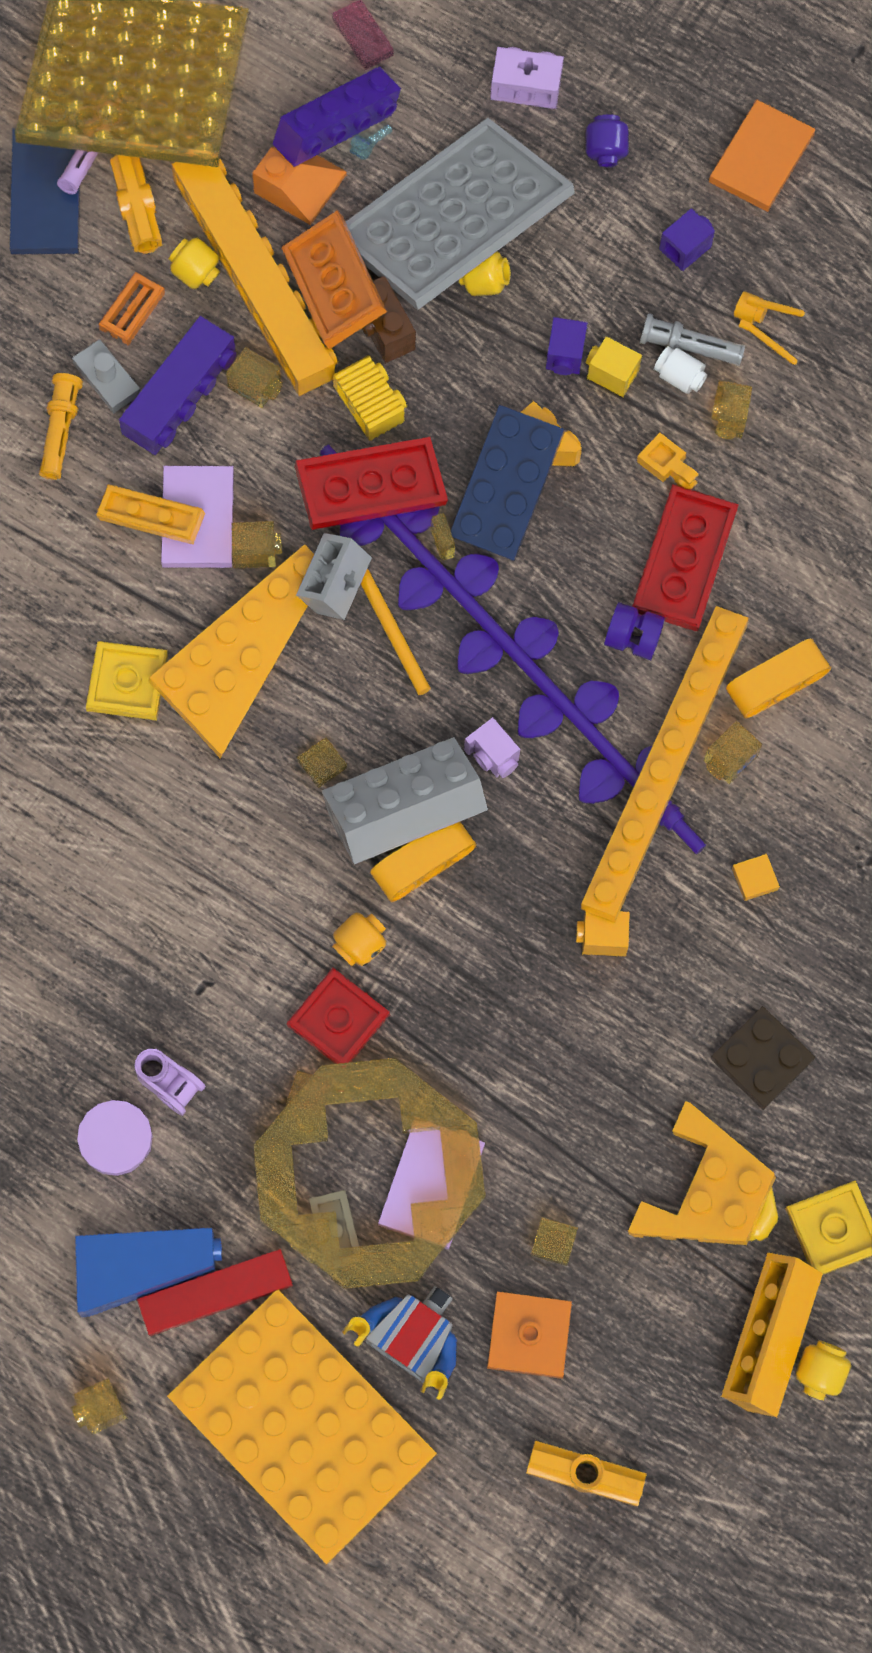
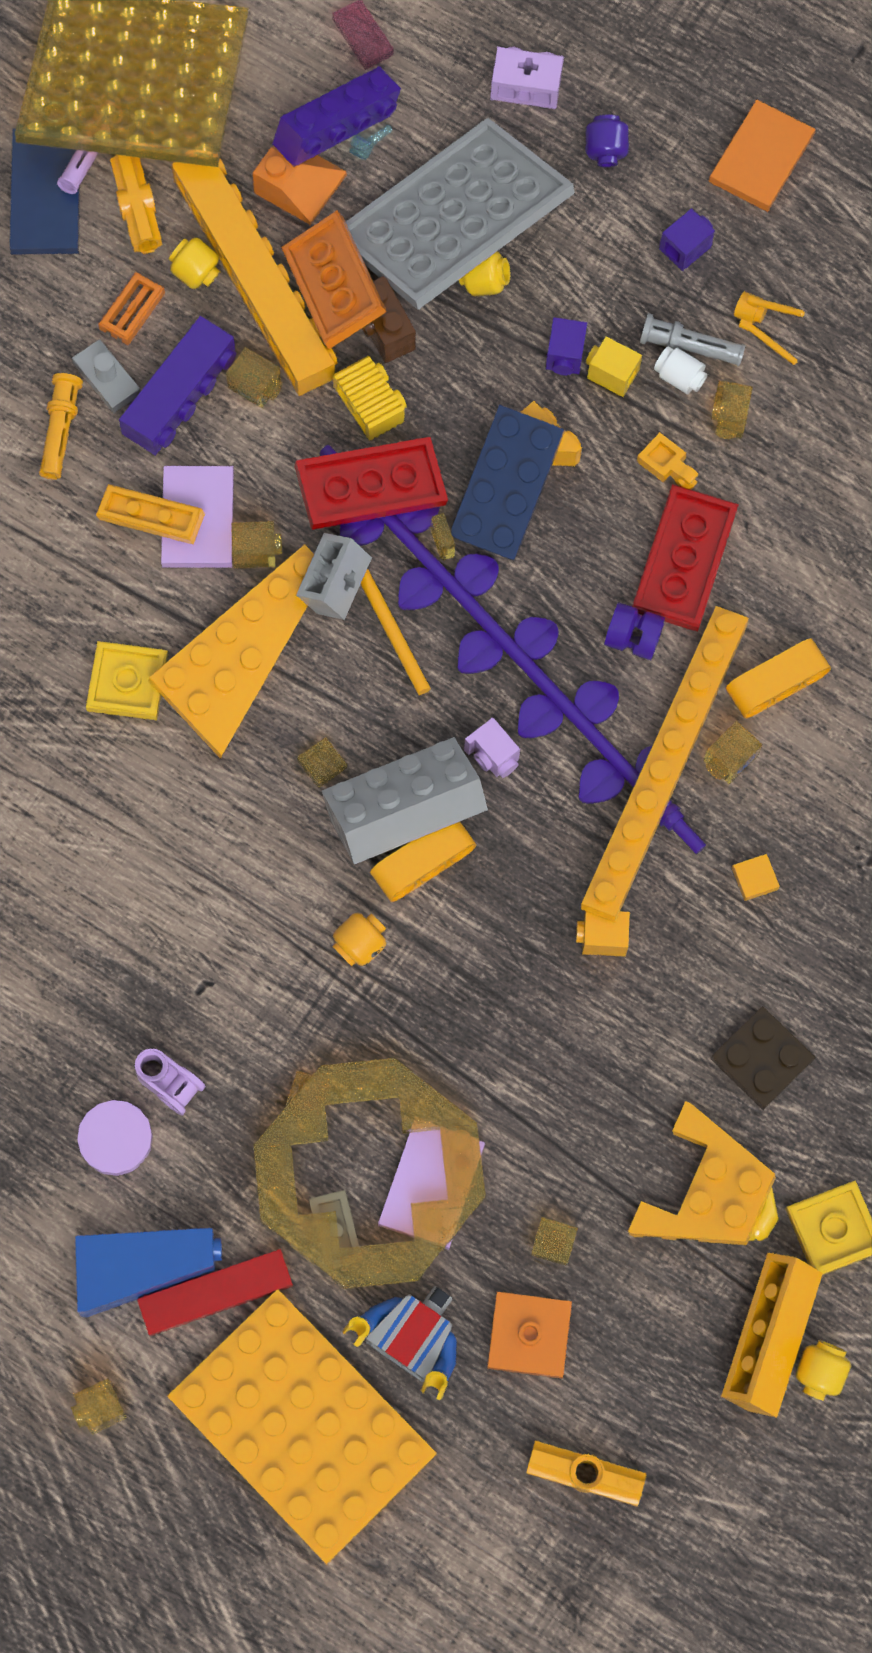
red tile [287,968,390,1071] -> none

